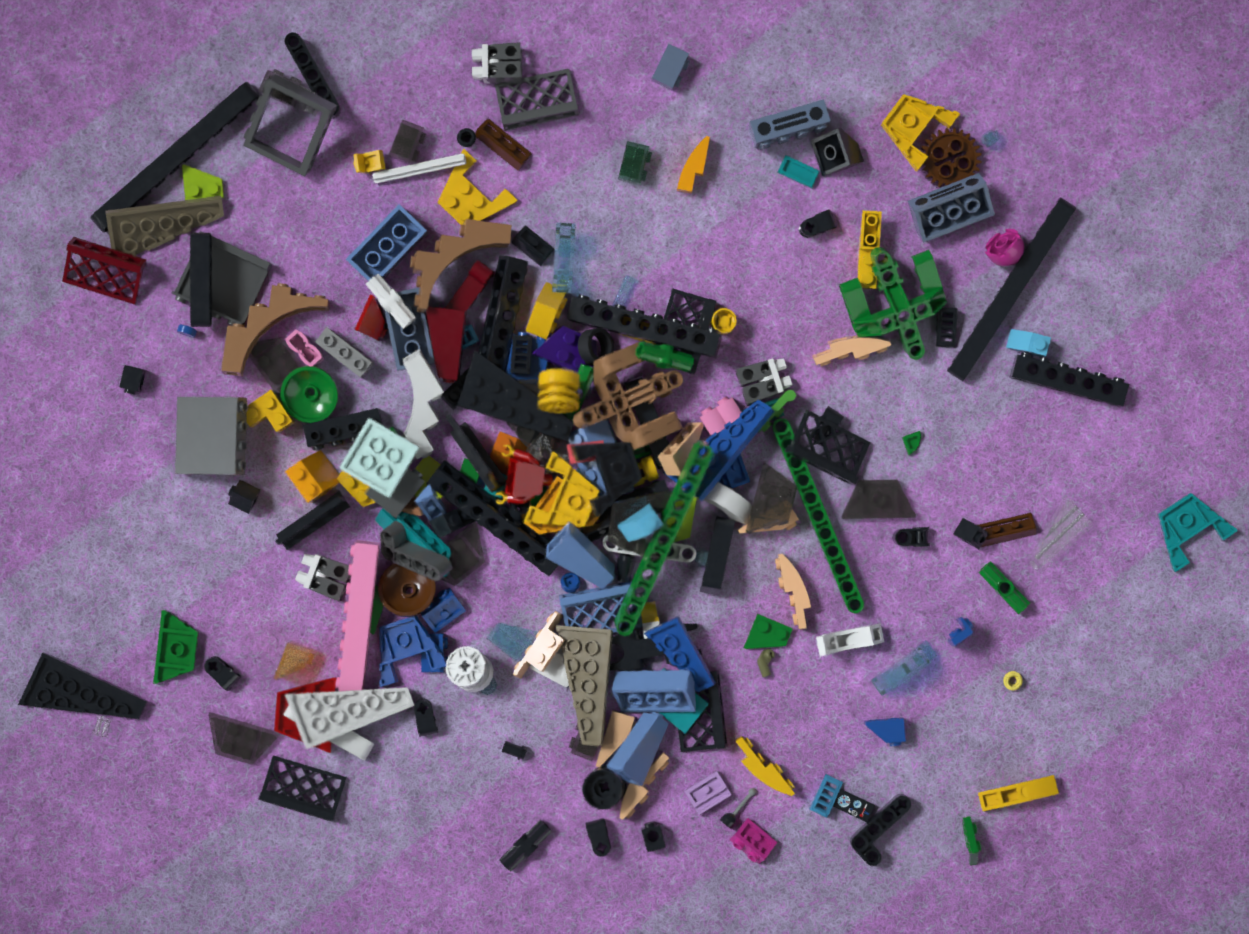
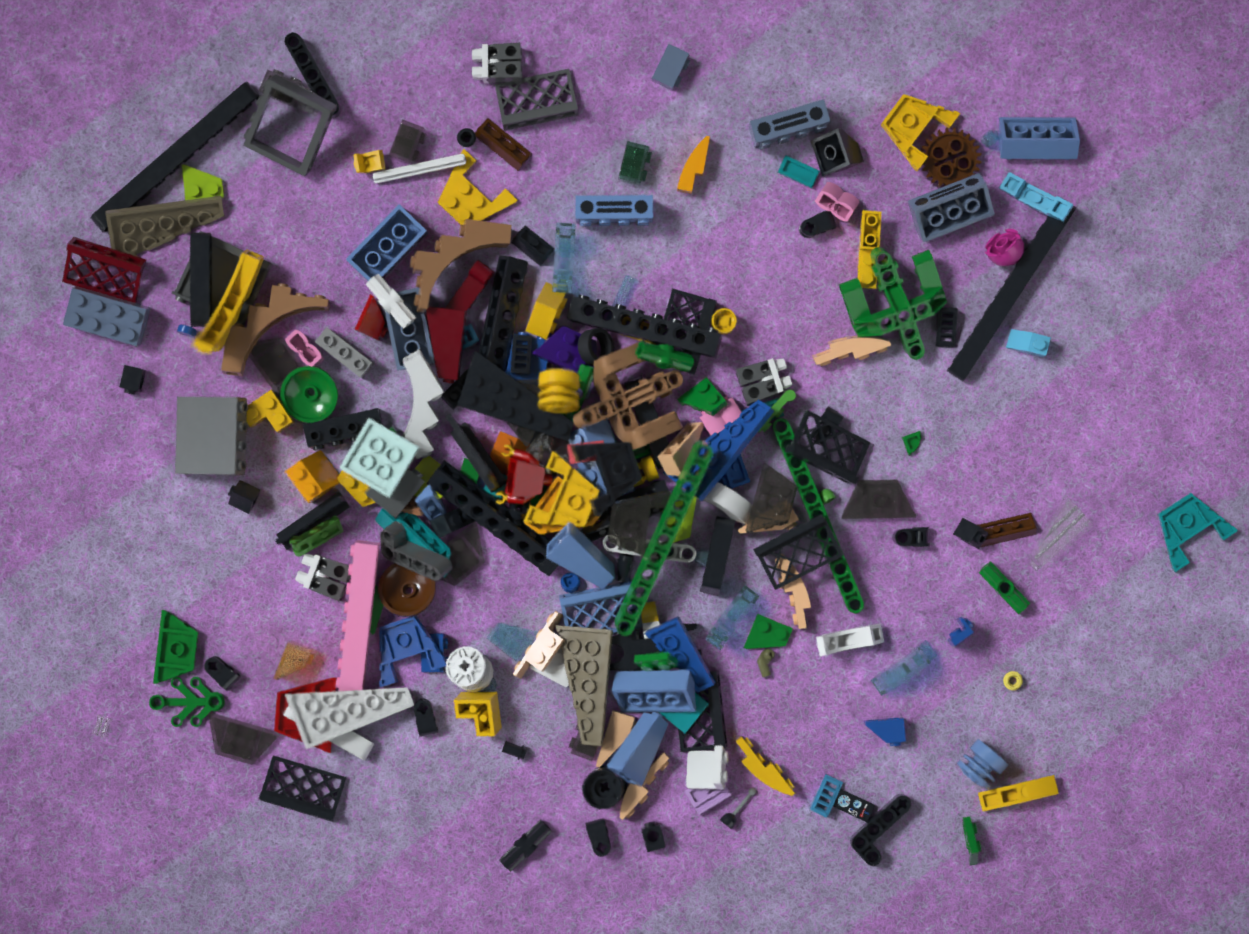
black wing [18,652,148,719] -> none
blue bracket [421,587,466,633] -> none
medium azure slope [618,504,663,542] -> none
dark pink bracket [730,818,778,864] -> none
black brick [1009,352,1129,407] -> none
none -> sand blue brick [63,287,151,346]
none -> green plant [149,677,225,727]
none -> yellow arch [192,249,265,354]
none -> bright green plate [289,515,344,556]
none -> yellow brick [454,692,502,736]
none -> medium blue brick [575,195,653,227]
none -> green wing [634,652,678,671]
none -> green wing [677,377,728,416]
none -> white bracket [686,746,728,789]
none -> clear light blue arch [705,585,760,650]
none -> black fence [753,514,844,590]
none -> bright pink brick [815,182,860,221]
none -> bright green hinge [819,488,836,505]
none -> medium blue wheel [957,739,1008,790]
none -> medium blue slope [999,117,1080,160]
none -> medium azure slope [999,172,1074,222]

